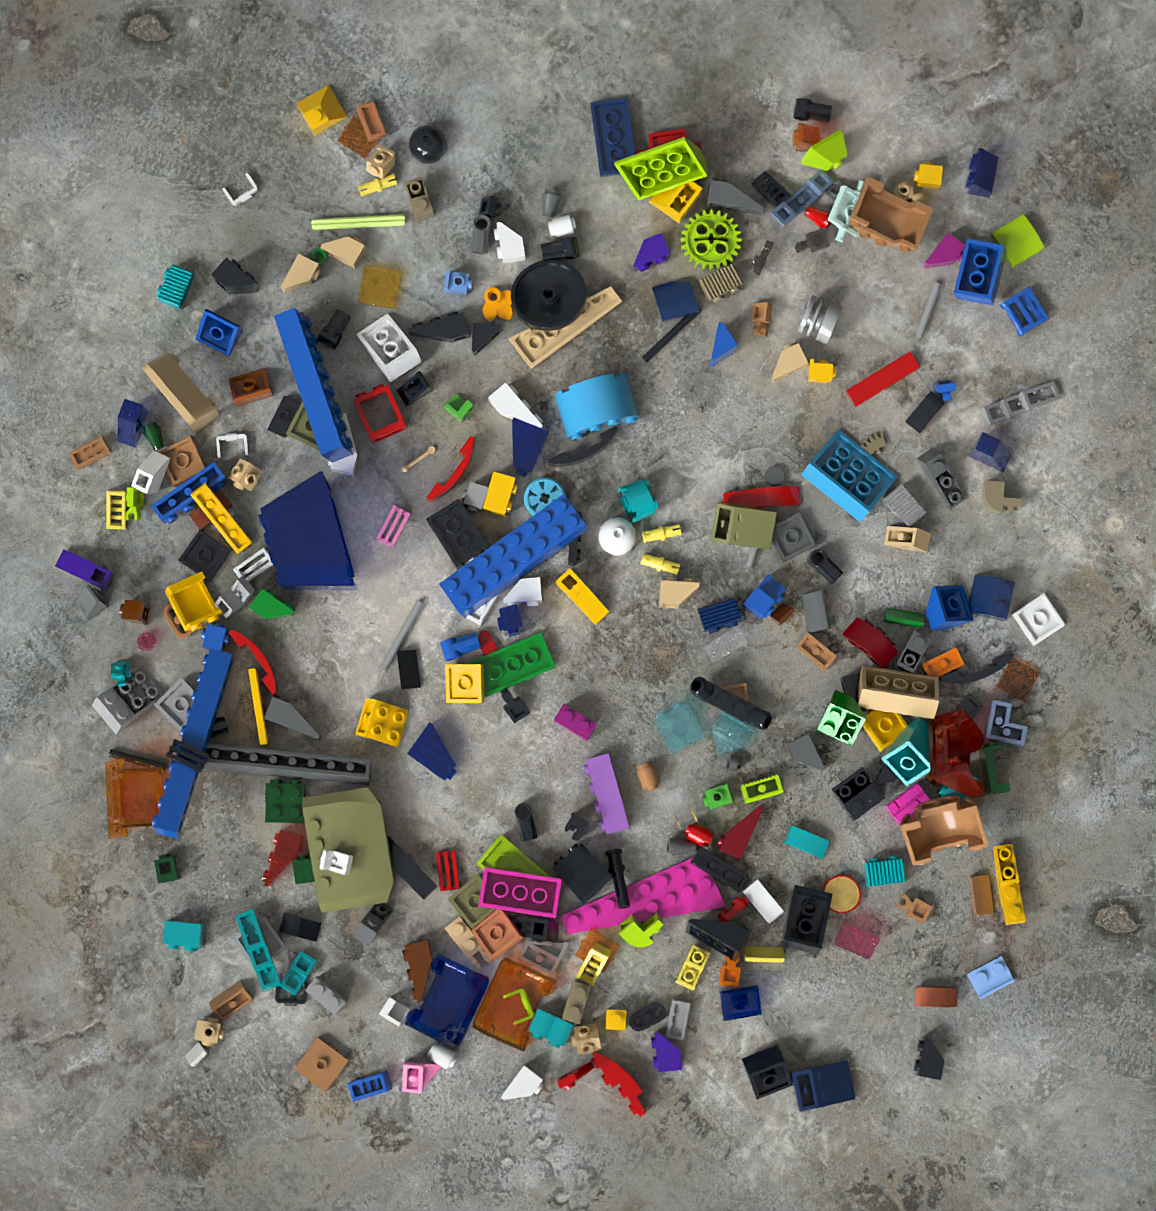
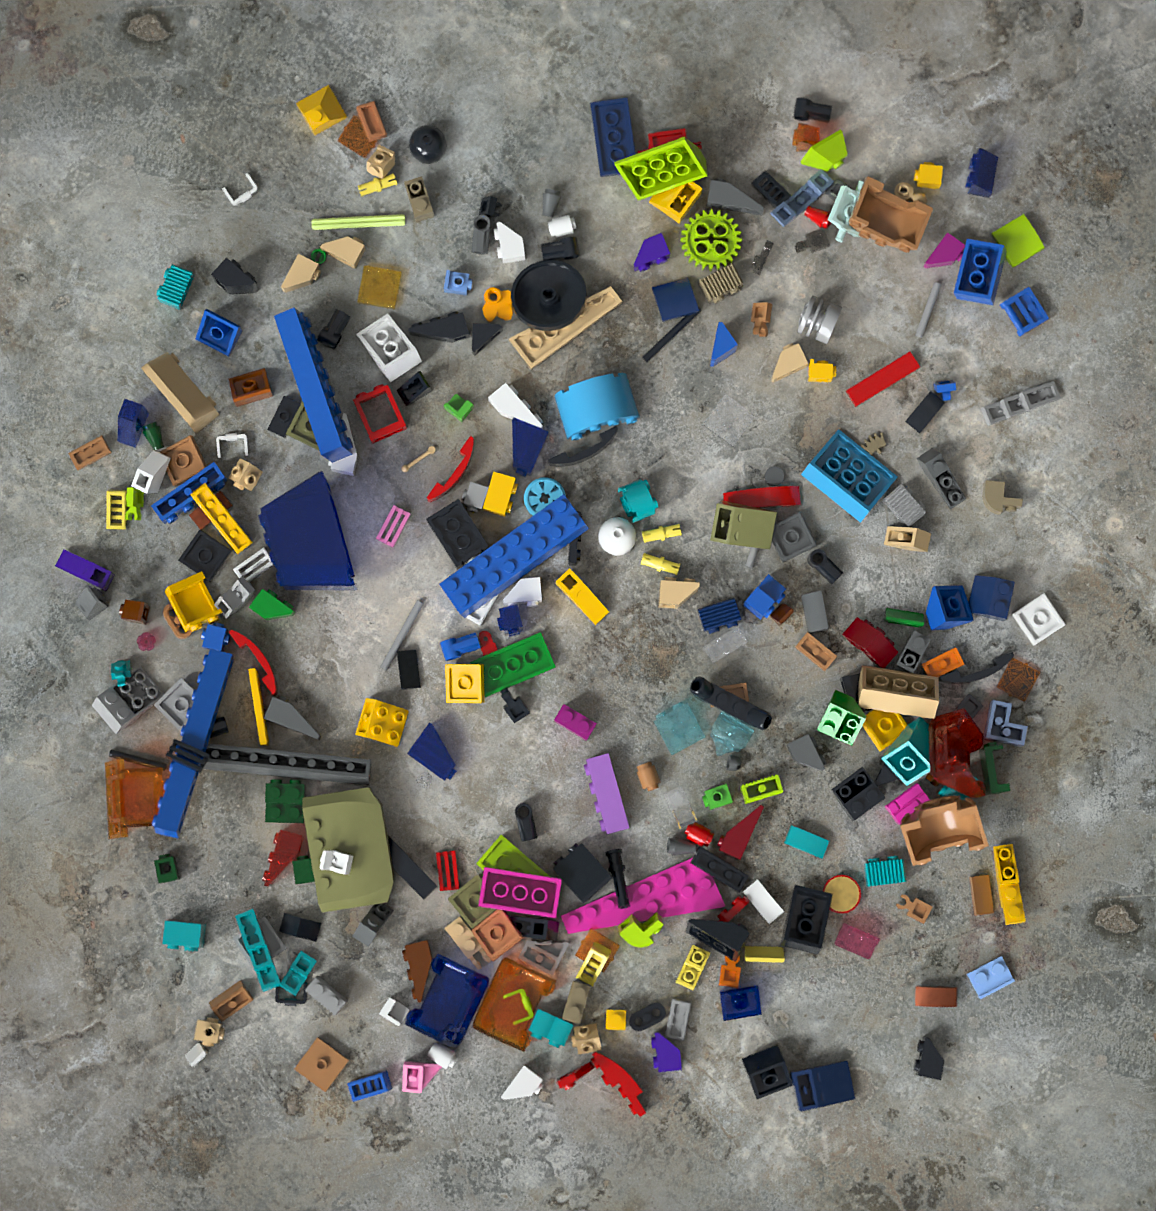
black hinge [565,812,589,842] -> none
clear blue slope [969,432,1011,472] -> none

